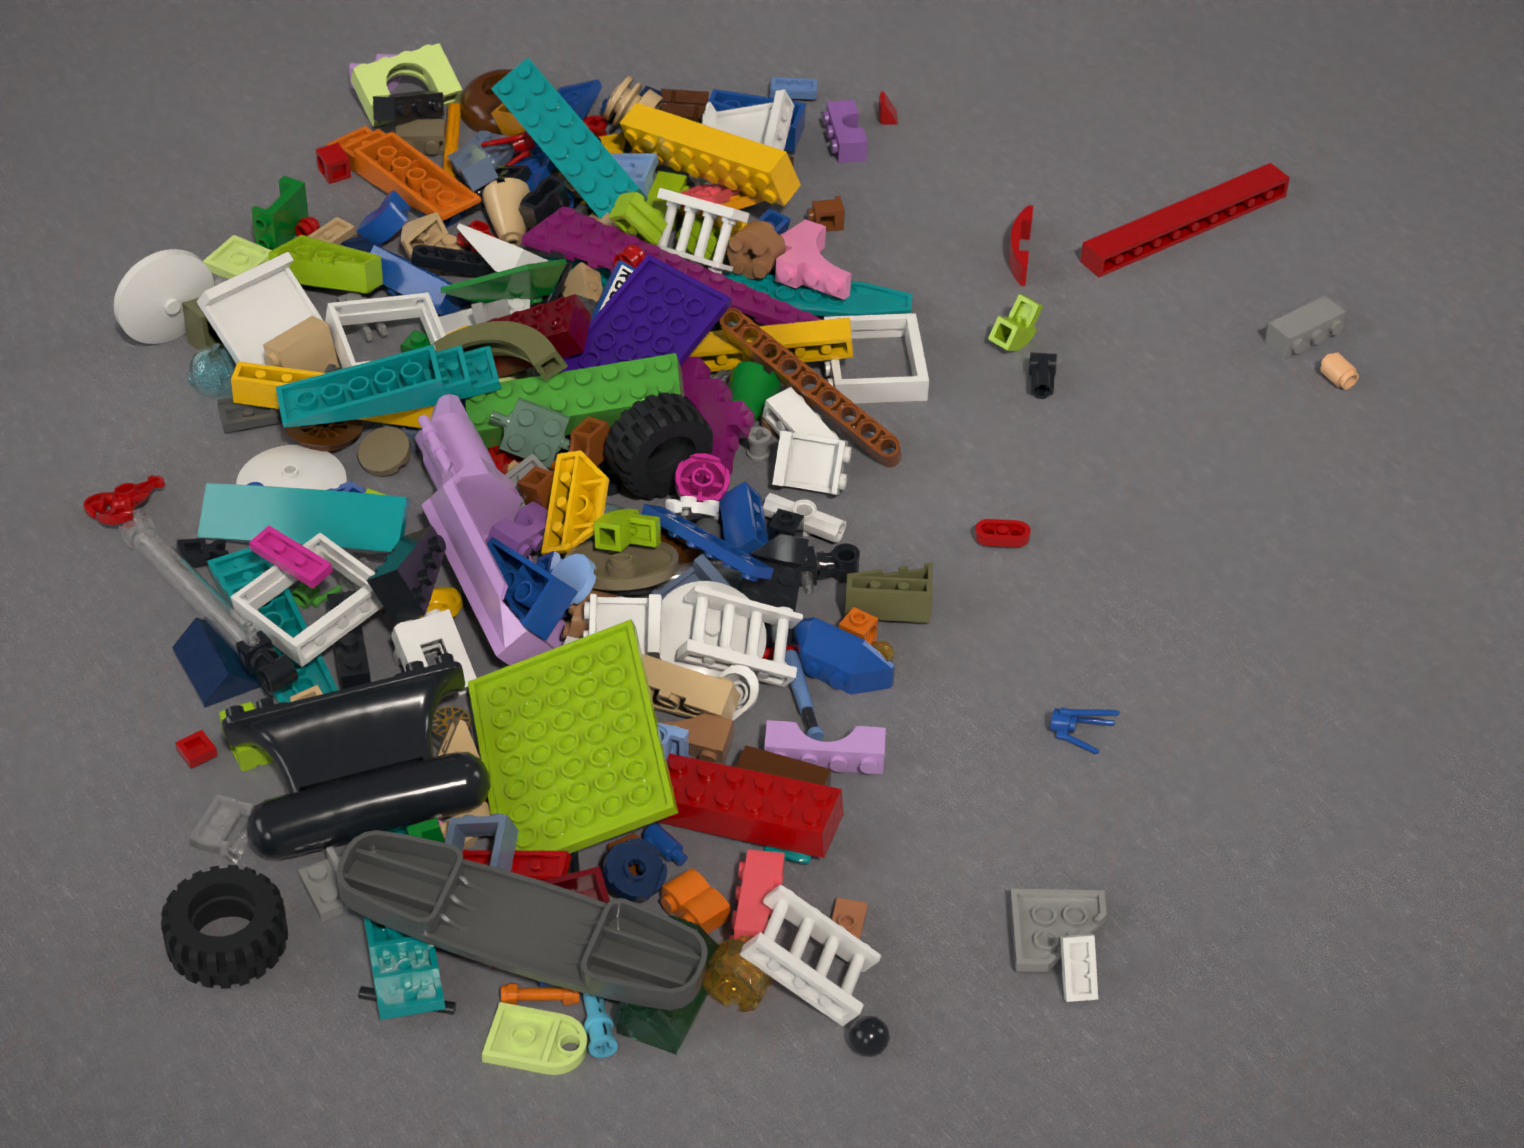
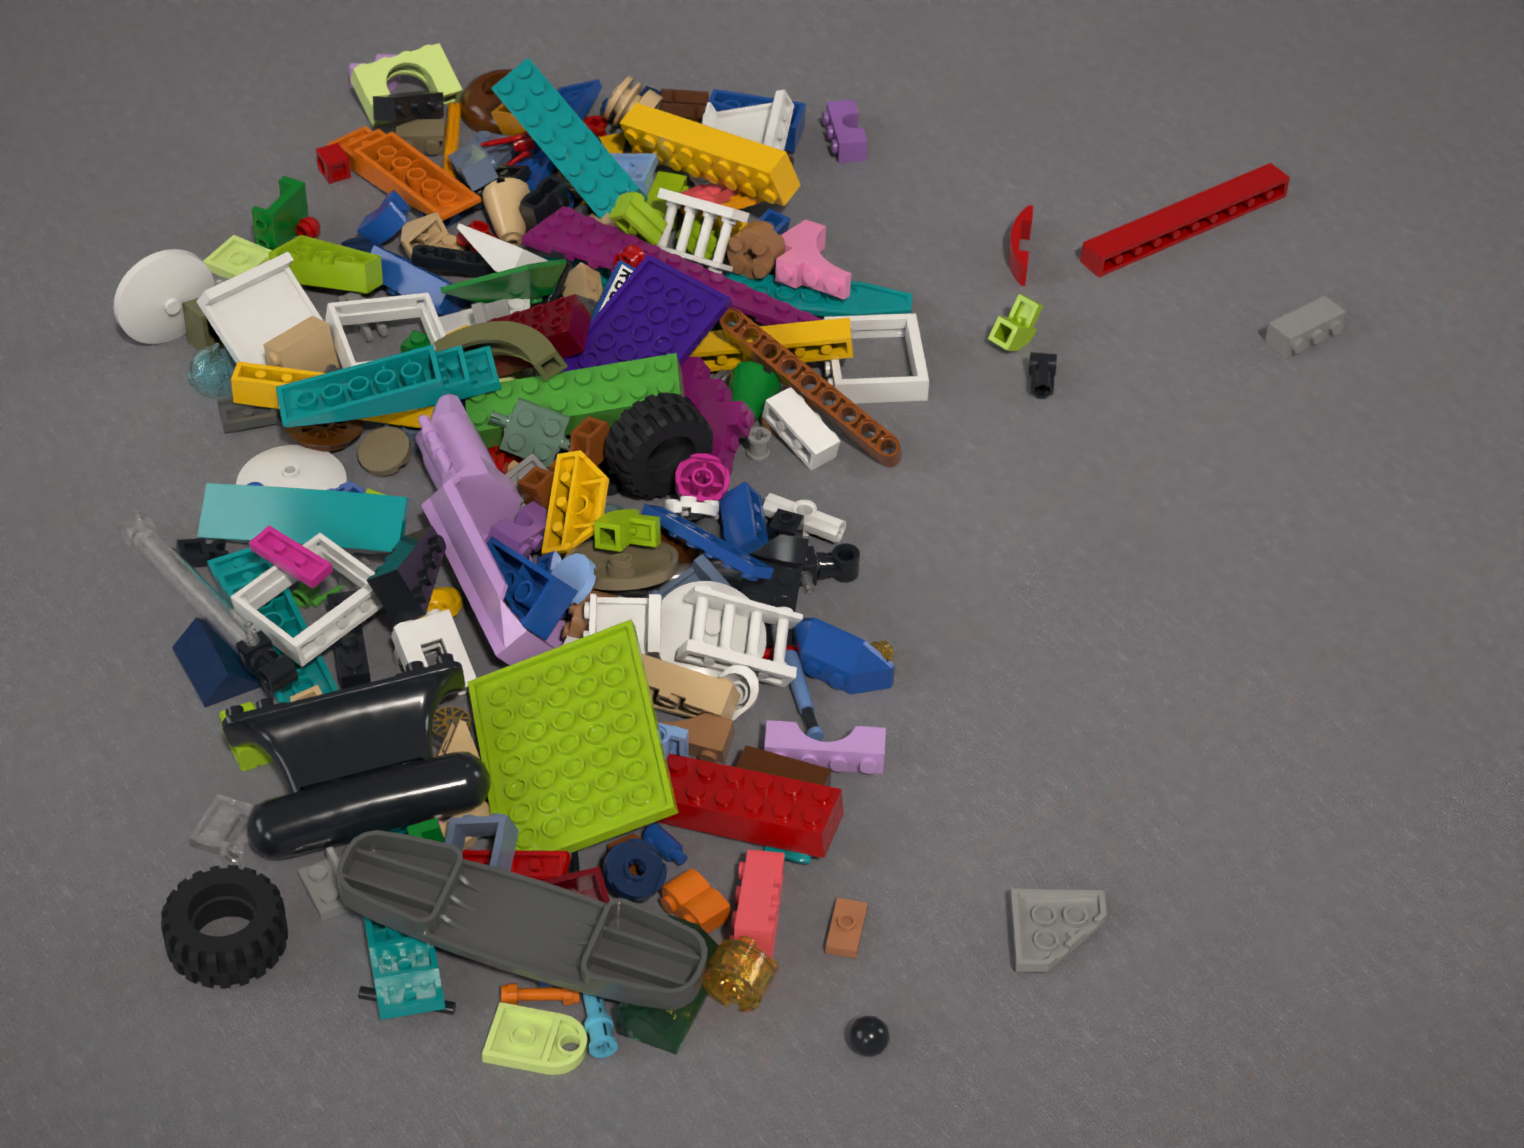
red animal [83,475,165,525] -> none
red plate [175,730,218,768] -> none
tan plate [307,217,356,245] -> none
white fence [739,885,881,1026] -> none
medium blue plate [770,77,818,100] -> none
white panel [772,430,852,495] -> none
dark orange brick [807,196,845,232] -> none
orange brick [839,607,878,646] -> none
olive wedge [845,562,933,623] -> none
red slope [879,91,898,125] -> none
red plate [975,519,1031,547] -> none
blue plant [1050,707,1120,754] -> none
white tile [1060,934,1098,1002] -> none
light nougat brick [1320,352,1359,390] -> none

